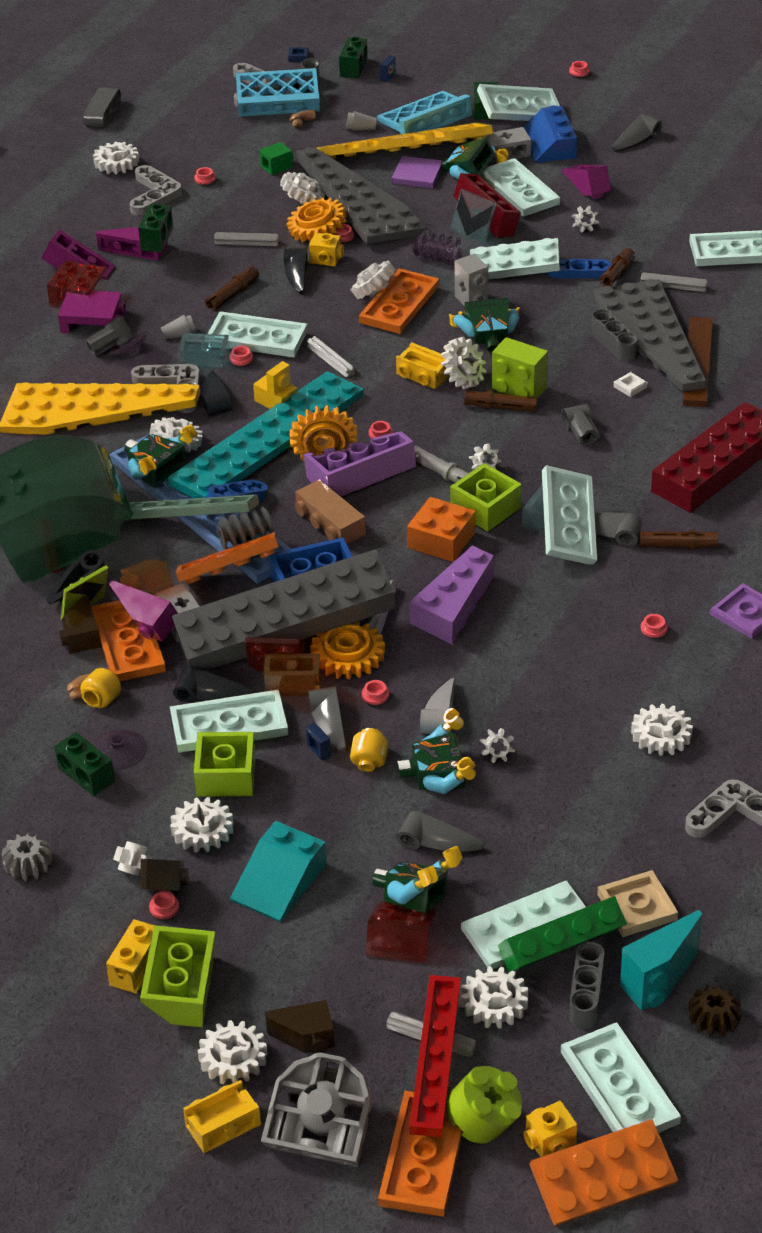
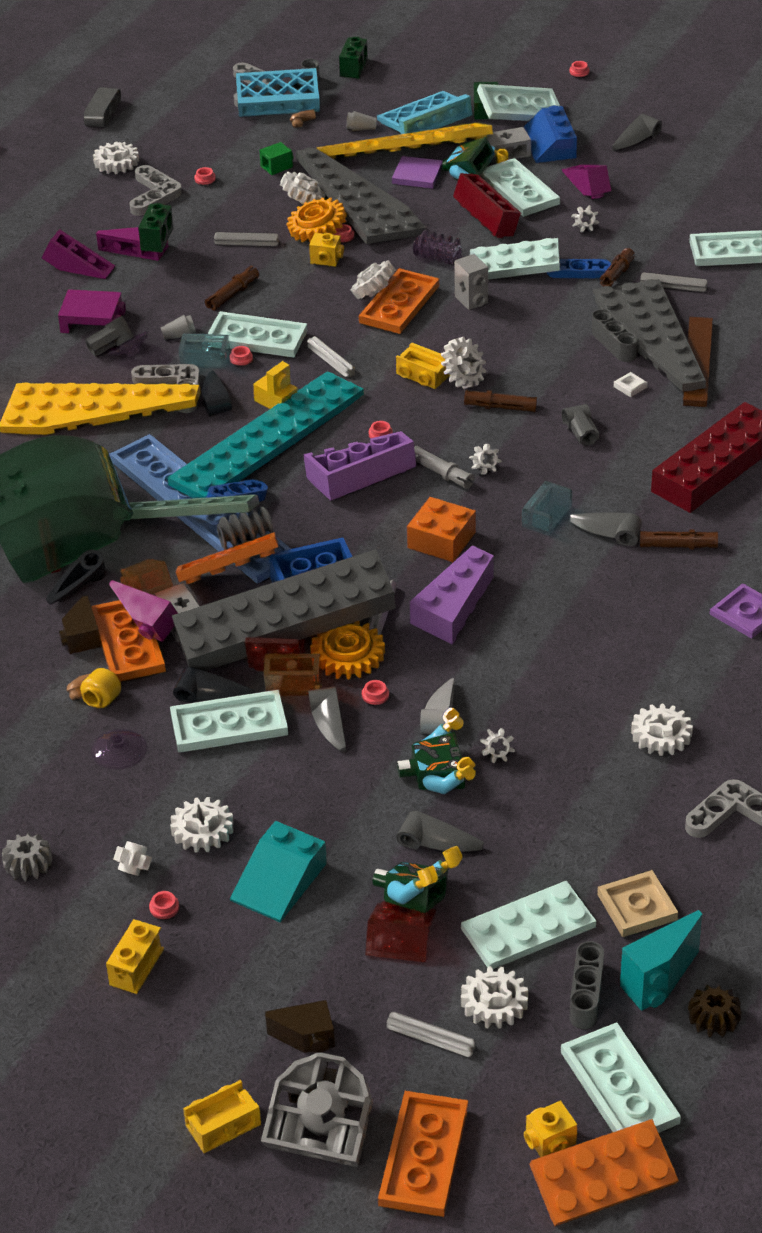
clear red bracket [47,261,105,308] -> none
dark green brick [54,732,115,796] -> none
lime piece [61,565,108,620] -> none
torso [124,425,198,488] -> none
dark brown slope [140,859,189,892] -> none
lime slope [140,925,215,1028] -> none
white gear [150,417,203,453] -> none
lime brick [194,732,256,797] -> none
white gear [198,1020,267,1084] -> none
black piece [283,247,308,295] -> none
dark blue tile [288,47,309,62] -> none
light orange gear [289,405,358,460] -> none
medium nougat brick [295,479,366,544] -> none
dark blue tile [306,722,331,760] -> none
yellow head [350,728,389,772] -> none
dark blue tile [380,55,396,82] -> none
red plate [410,975,461,1137] -> none
lime brick [446,1066,522,1144] -> none
torso [449,298,519,352] -> none
clear light blue piece [450,189,497,245] -> none
lime brick [450,463,522,531] -> none
lime brick [492,337,548,398] -> none
green brick [497,896,627,972] -> none
light aqua plate [542,465,597,564] -> none
coral plate [641,614,668,638] -> none

